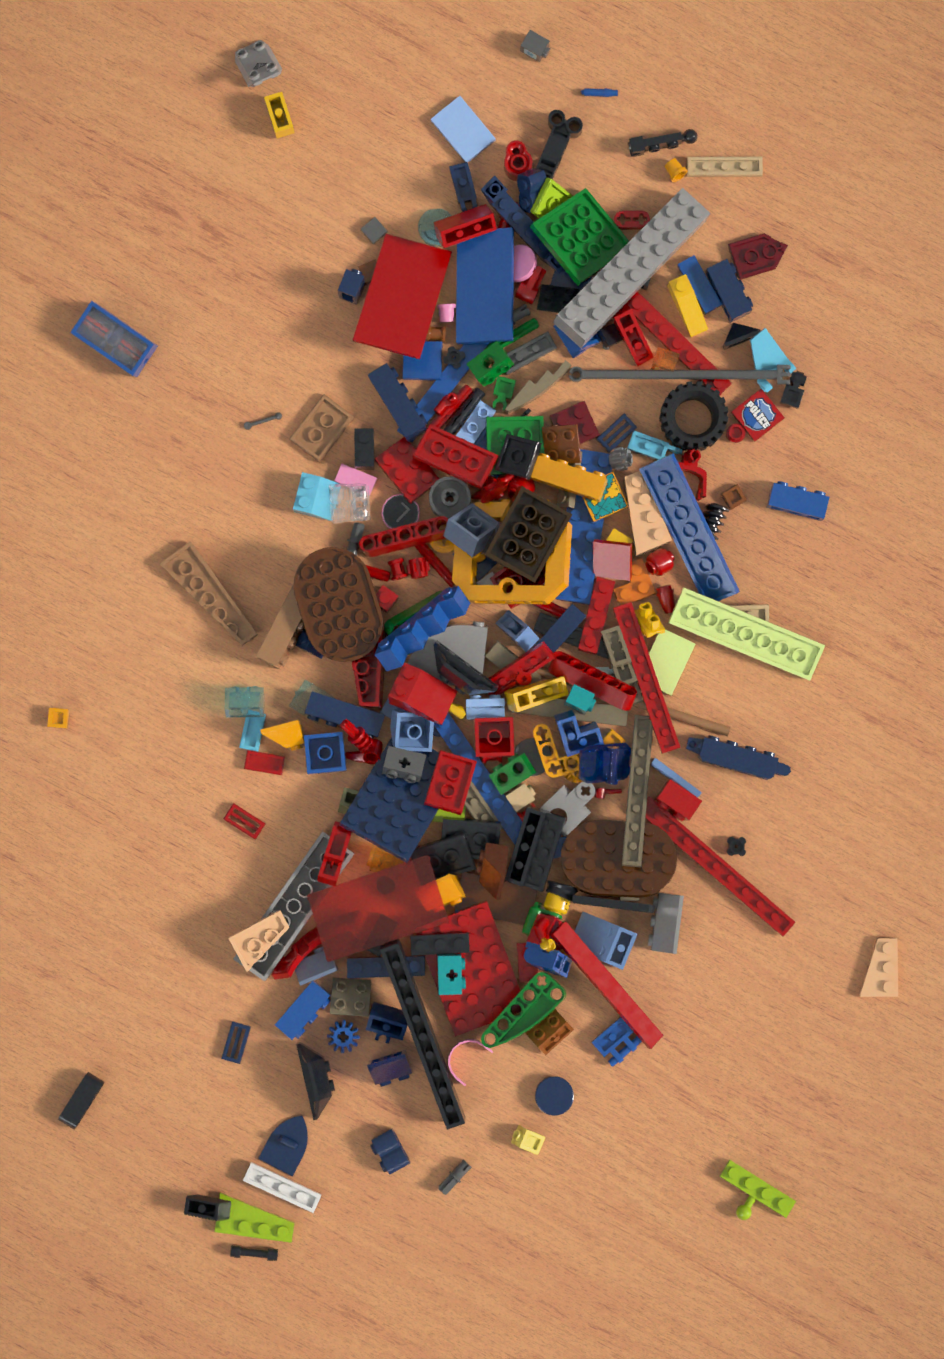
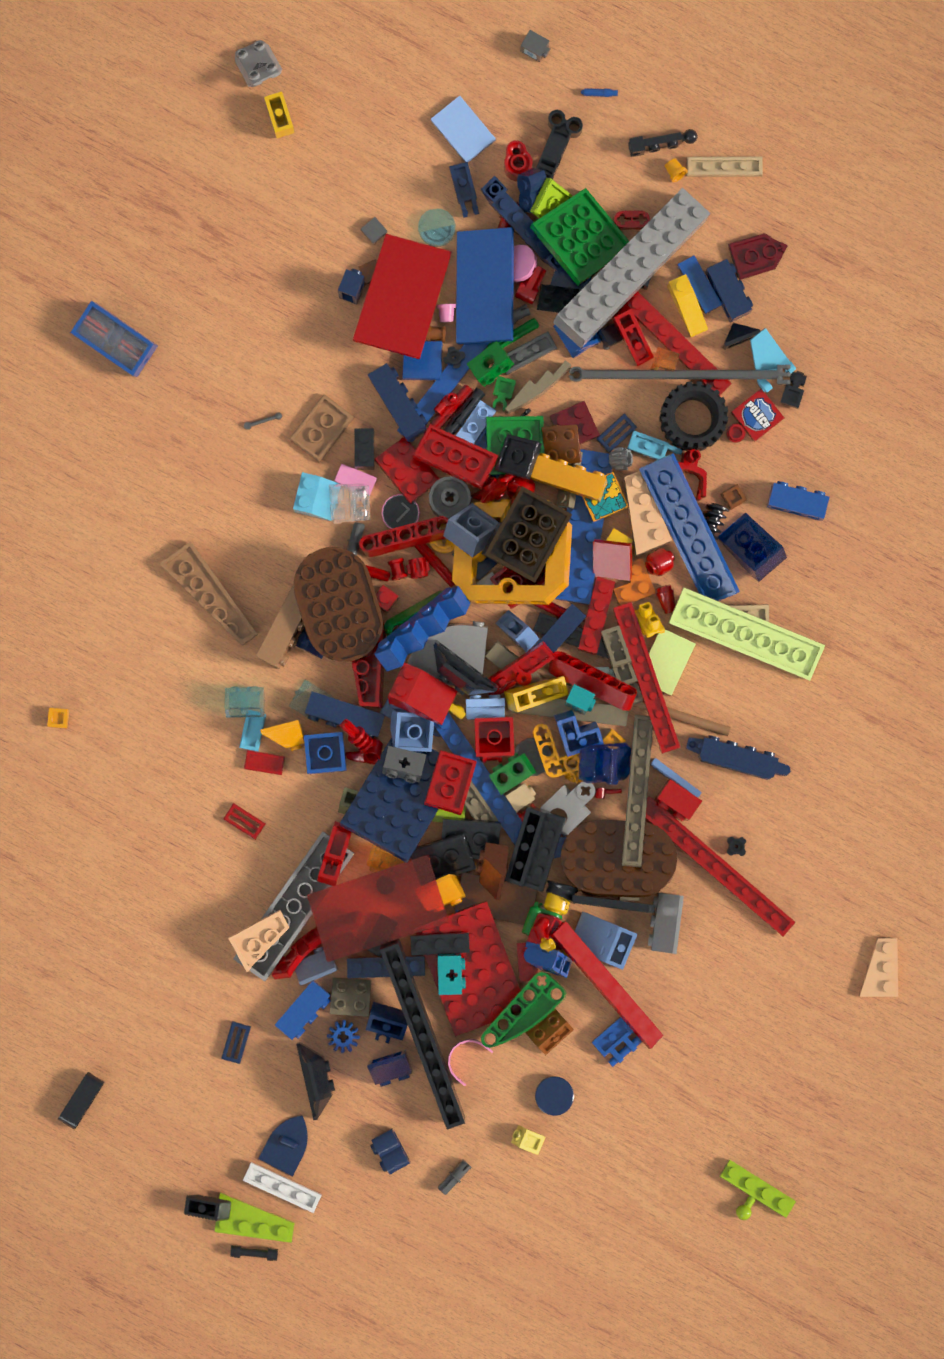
red brick [433,204,497,248] -> none
none -> clear blue slope [718,513,787,582]

